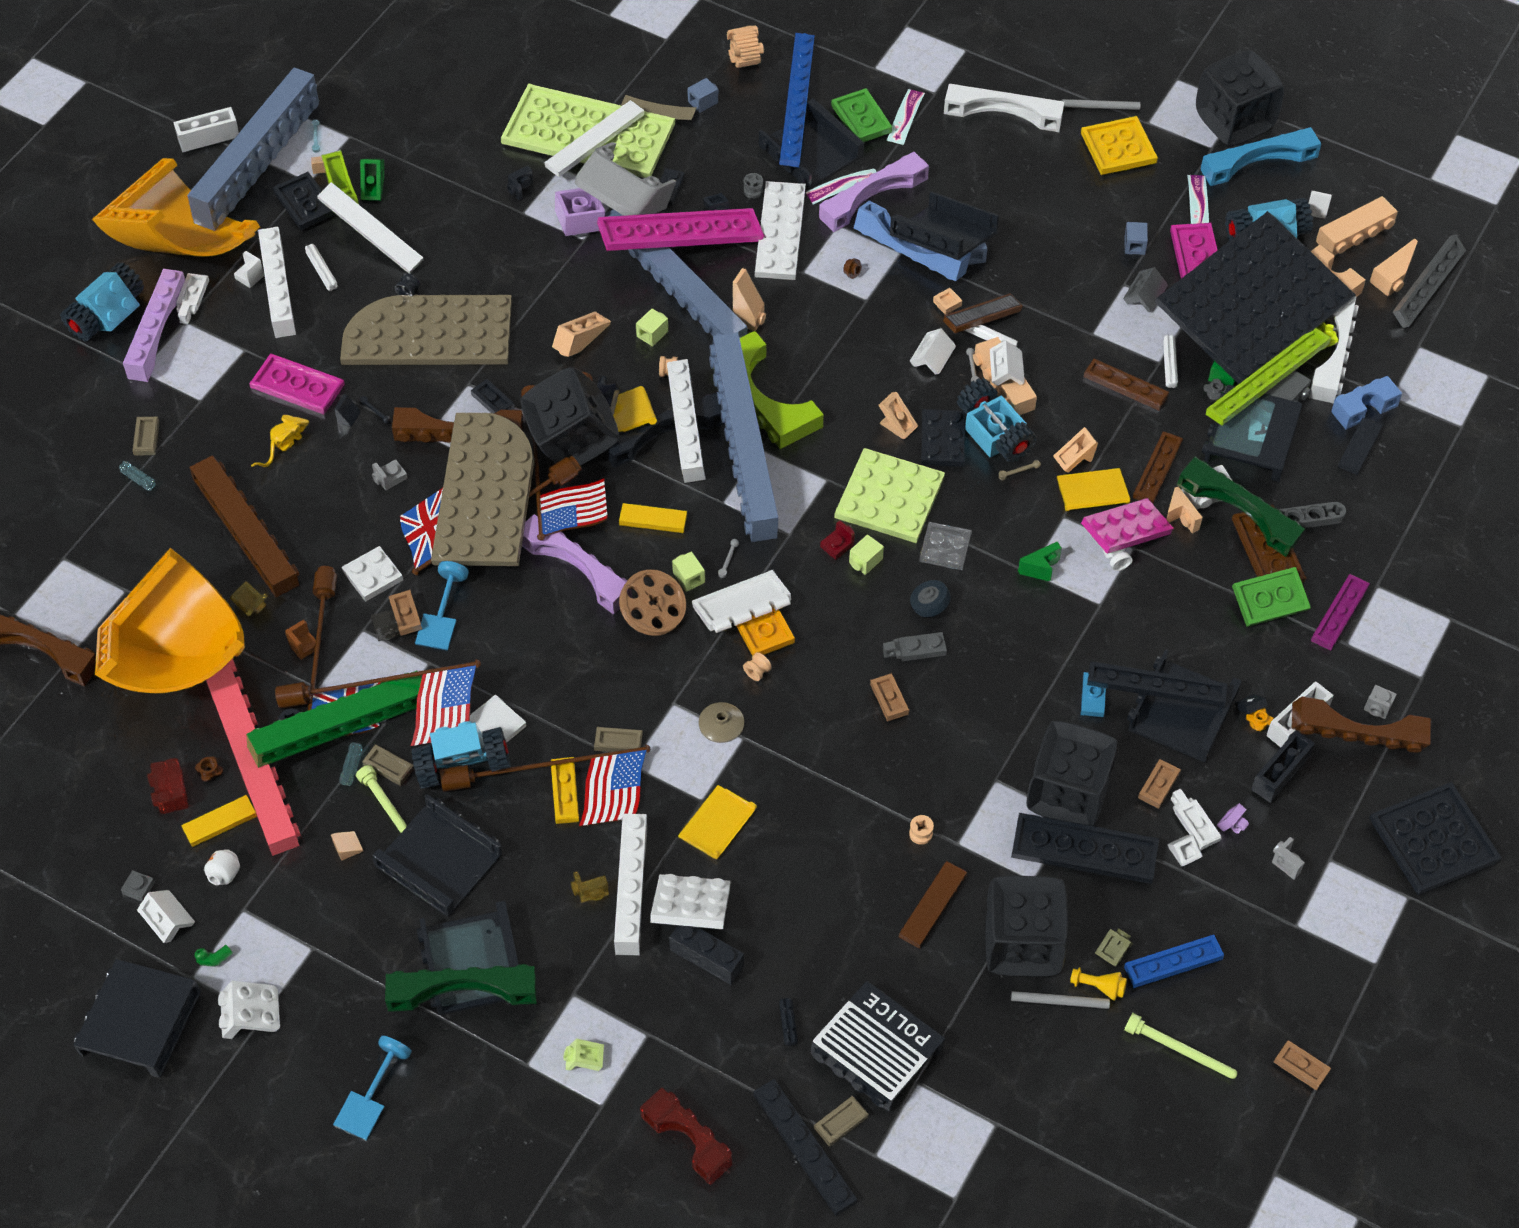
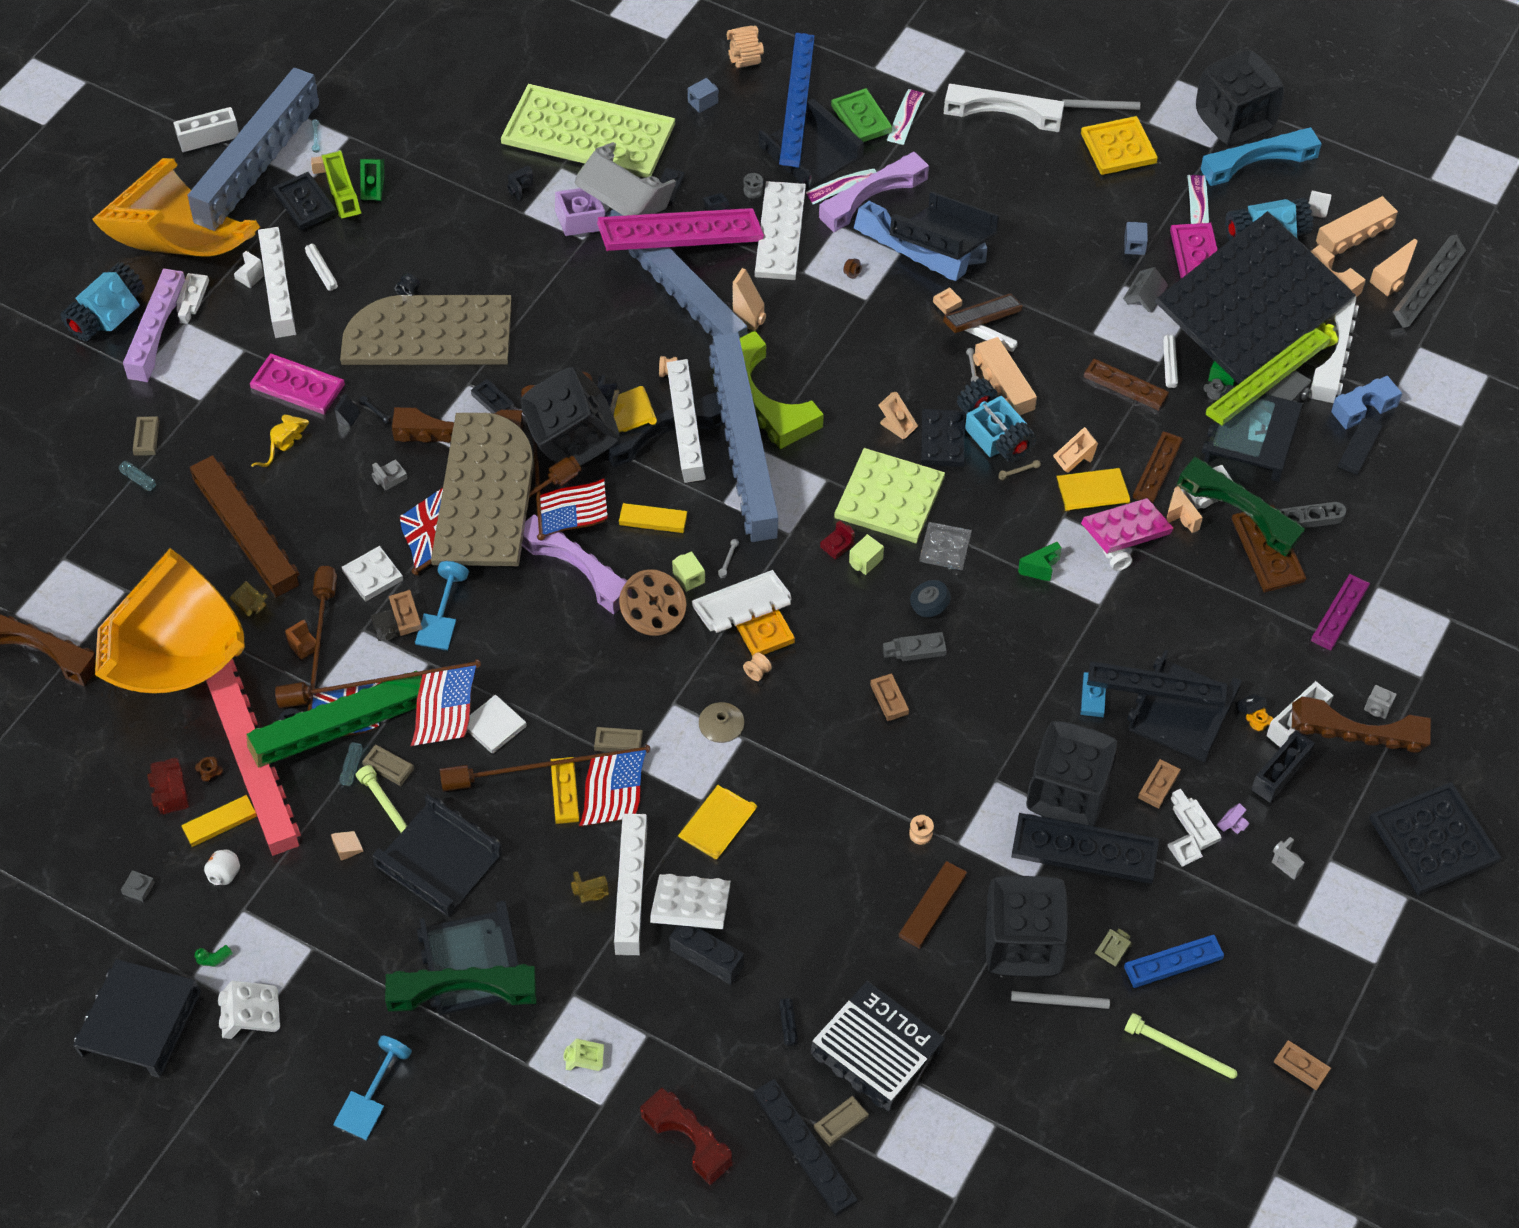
white panel [137,890,195,943] -> none
white tile [318,182,423,274] -> none
brick [412,721,511,789] -> none
white tile [545,100,644,177] -> none
light nougat slope [552,312,611,357] -> none
dark tan sticker [621,95,697,120] -> none
yellowish green brick [636,309,668,347] -> none
white panel [910,328,956,375] -> none
white panel [990,340,1024,386] -> none
yellow piece [1070,967,1127,1001] -> none
bright green plate [1232,567,1311,627] -> none

